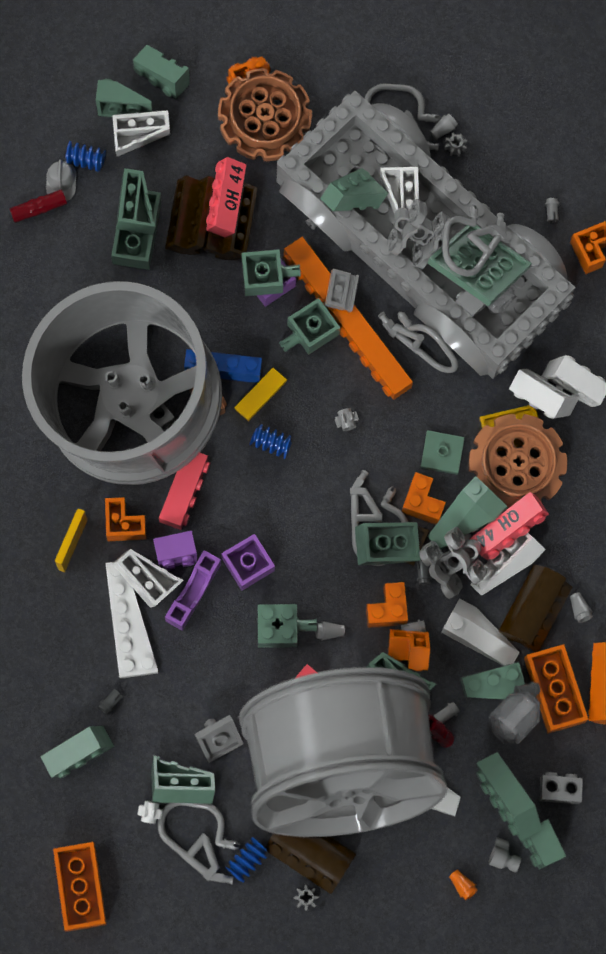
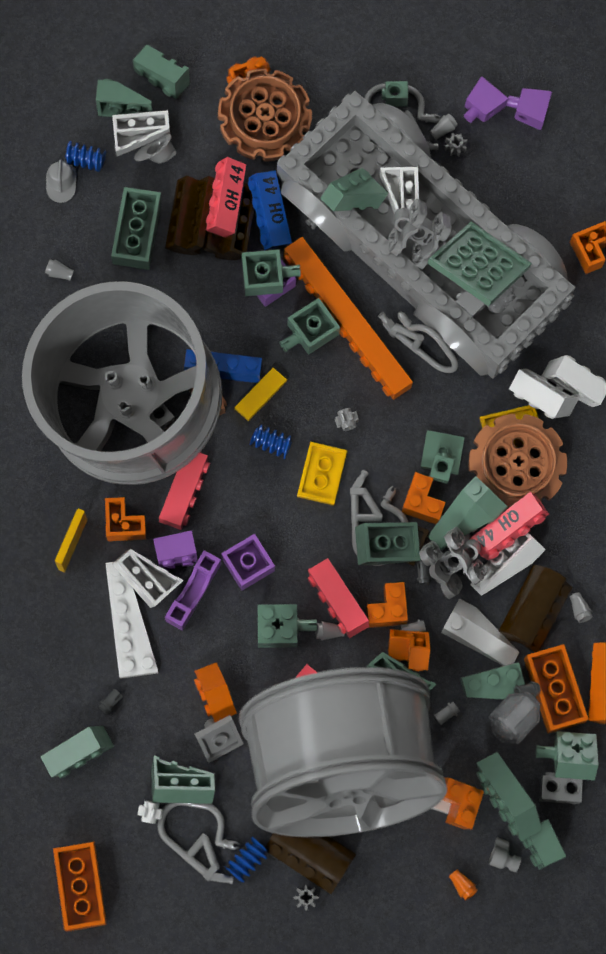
dark red axle [9,189,67,223] -> none
sand green wedge [116,168,156,235] -> none
light grey plate [325,269,359,313] -> none
dark red axle [428,715,454,748] -> none
light grey piece [442,204,507,277] -> none
light grey pin [545,198,560,223] -> none
none -> light grey cone [45,259,74,281]
none -> light grey piece [134,134,176,164]
none -> orange brick [194,662,237,722]
none -> blue brick [248,171,292,250]
none -> yellow tile [297,441,347,506]
none -> coral brick [307,558,369,639]
none -> sand green brick [382,81,408,107]
none -> sand green brick [429,453,454,484]
none -> orange brick [442,777,484,829]
none -> medium lavender torso [464,77,508,122]
none -> medium lavender torso [506,88,552,130]
none -> sand green brick [535,731,598,780]

